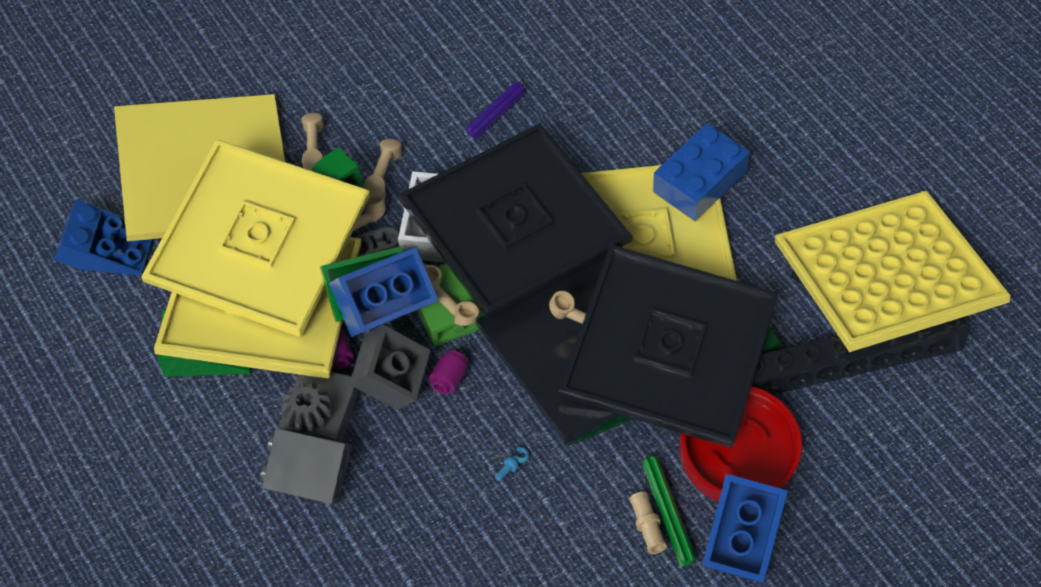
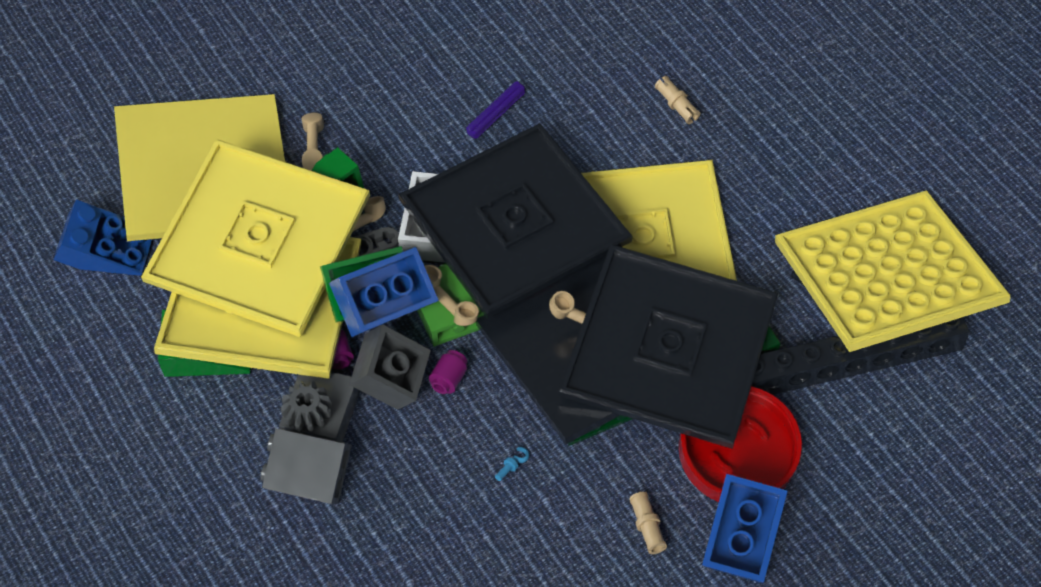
tan bar [364,139,402,199] -> none
green axle [643,456,696,567] -> none
blue brick [653,123,750,221] -> none
none -> tan pin [655,76,701,124]

